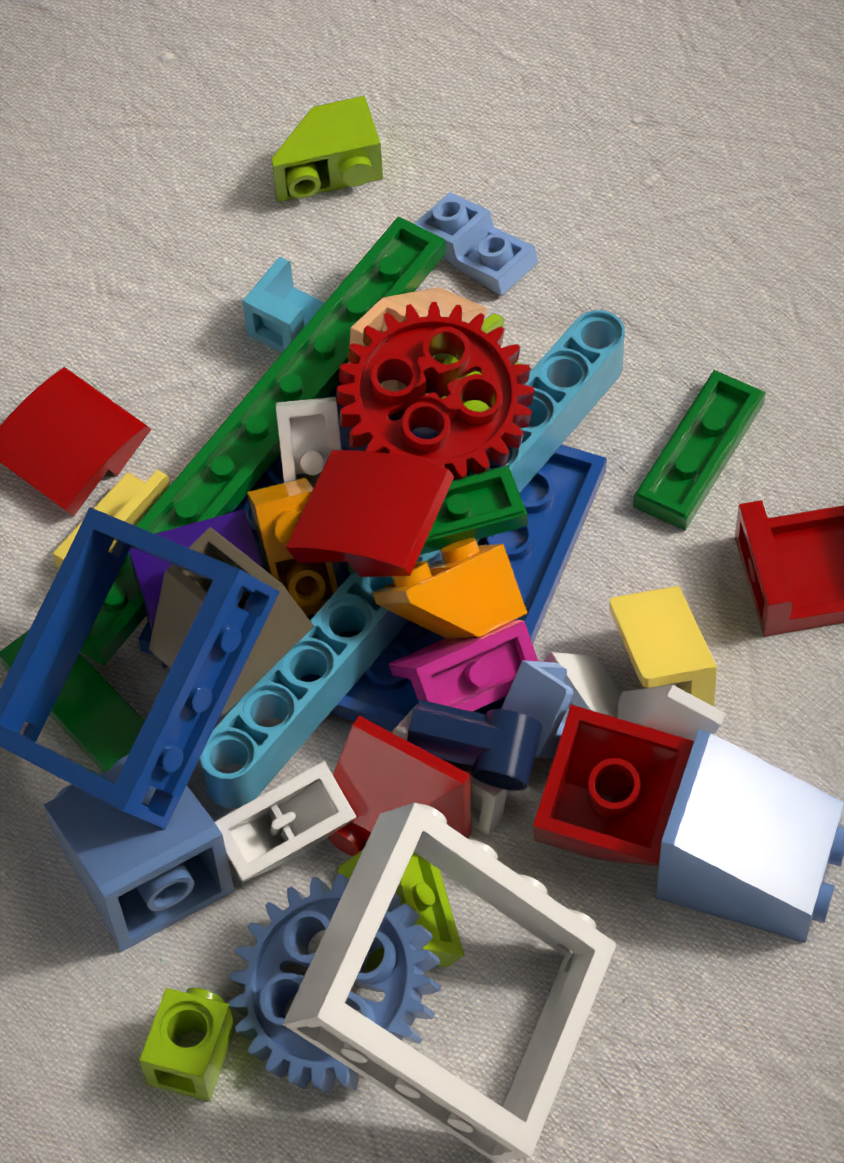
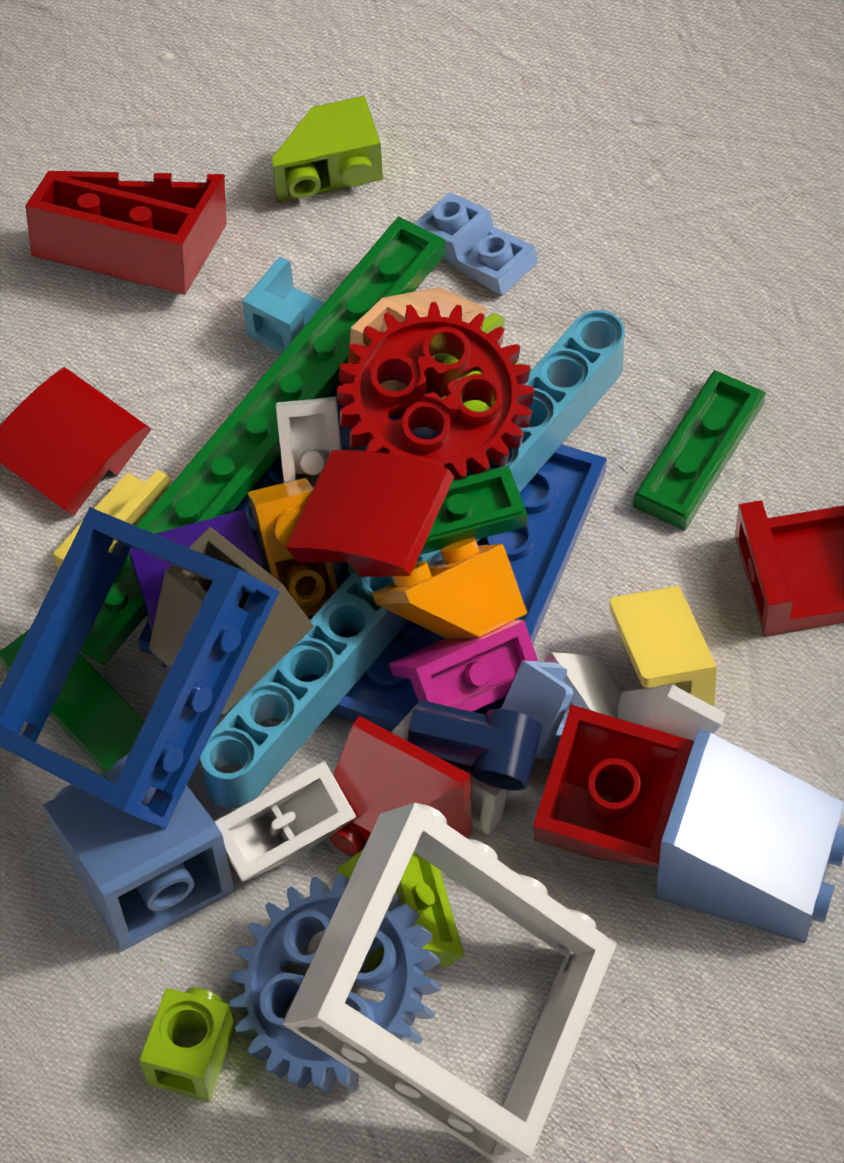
none -> red wedge [25,171,227,295]

